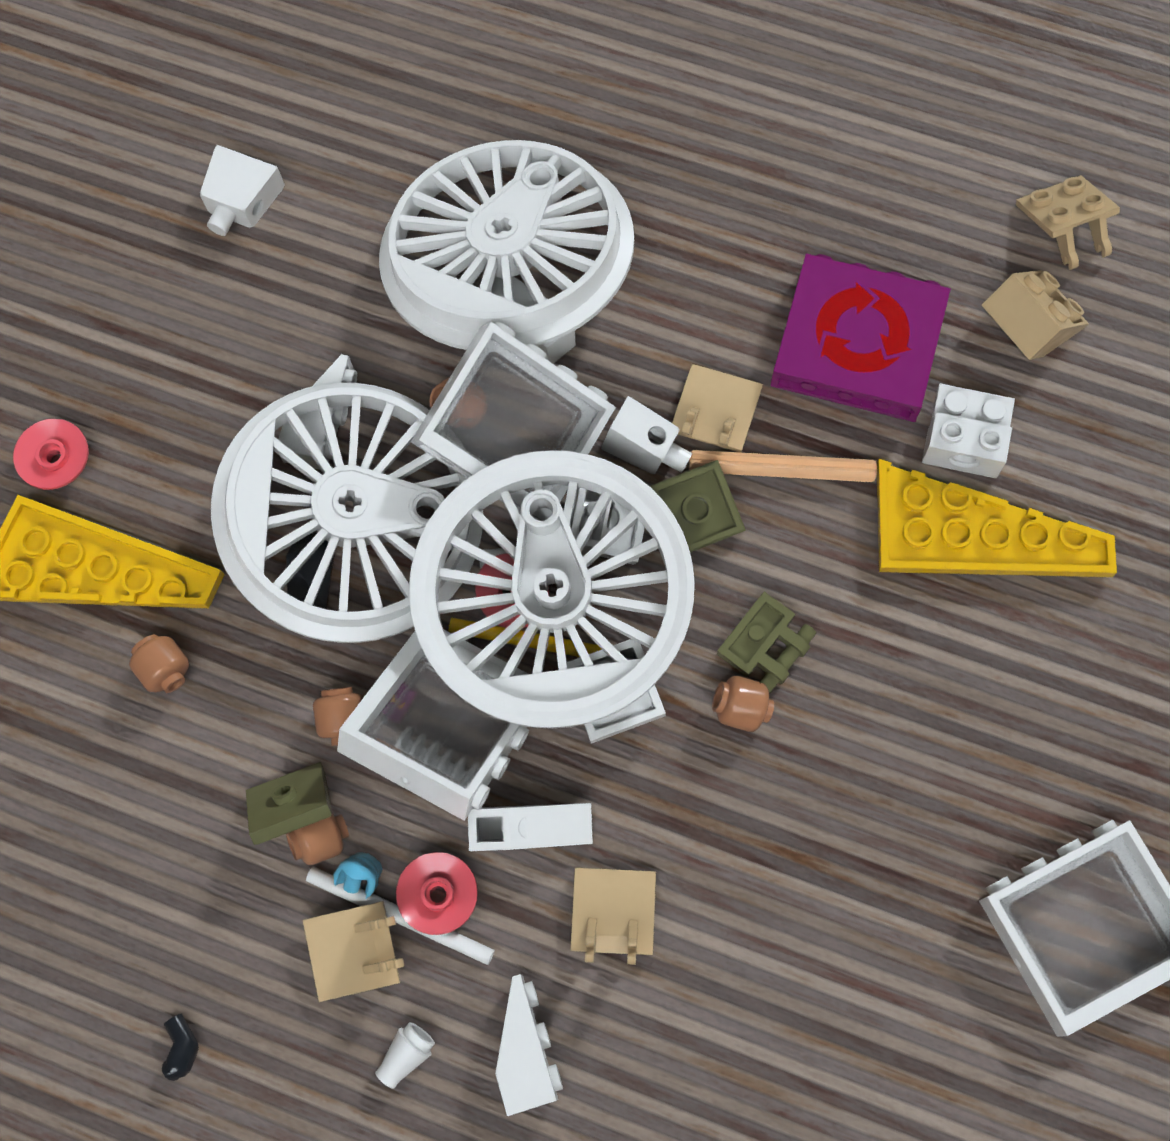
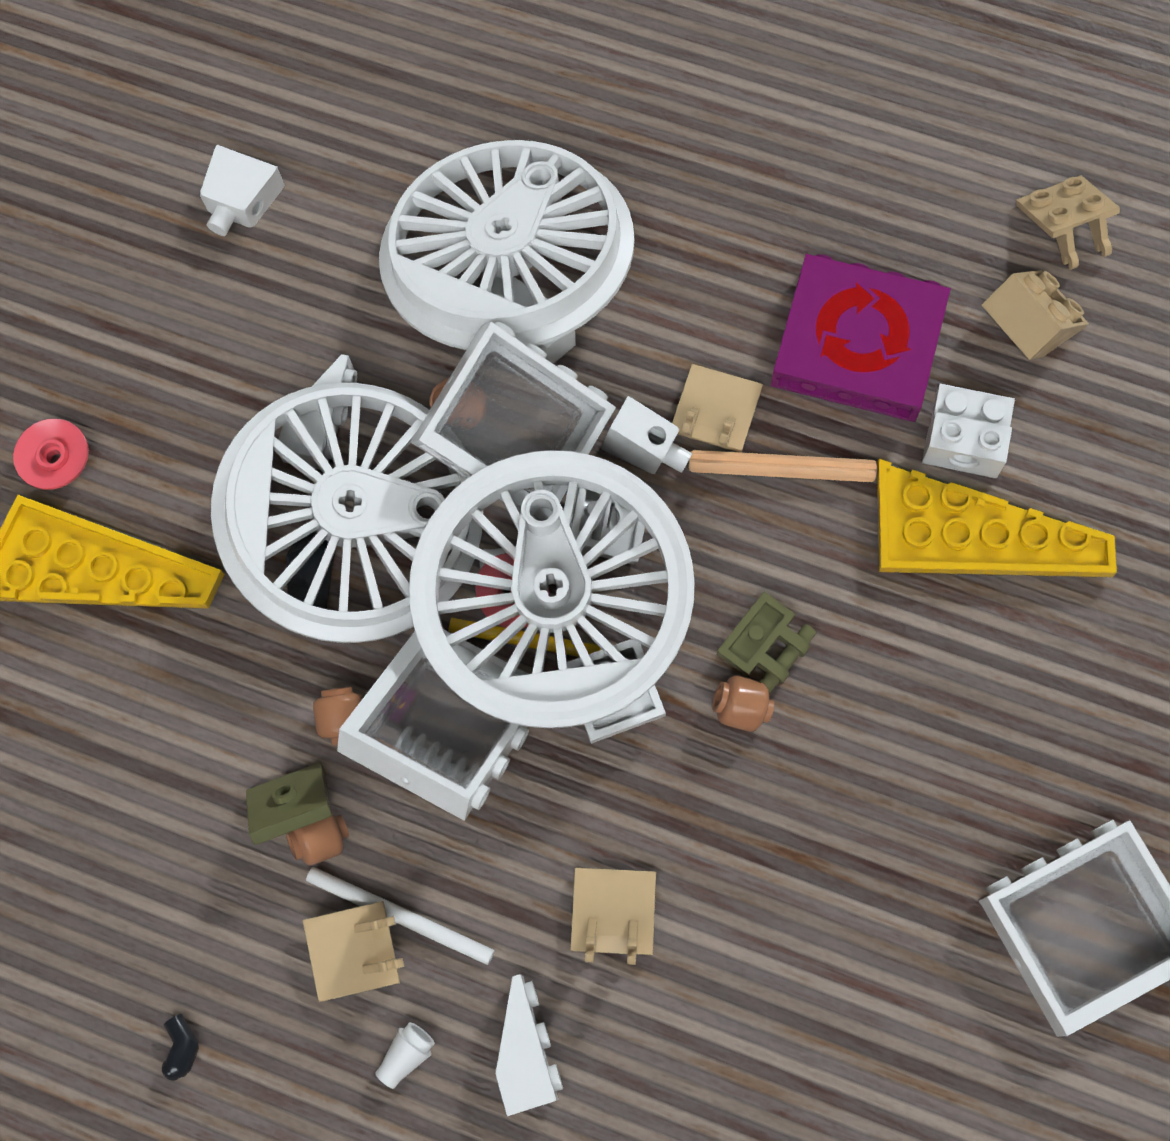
nougat head [129,634,189,693] -> none
medium azure arm [334,852,383,899] -> none
coral dish [396,852,478,935] -> none
white slope [468,803,593,851] -> none
olive plate [649,460,746,553] -> none

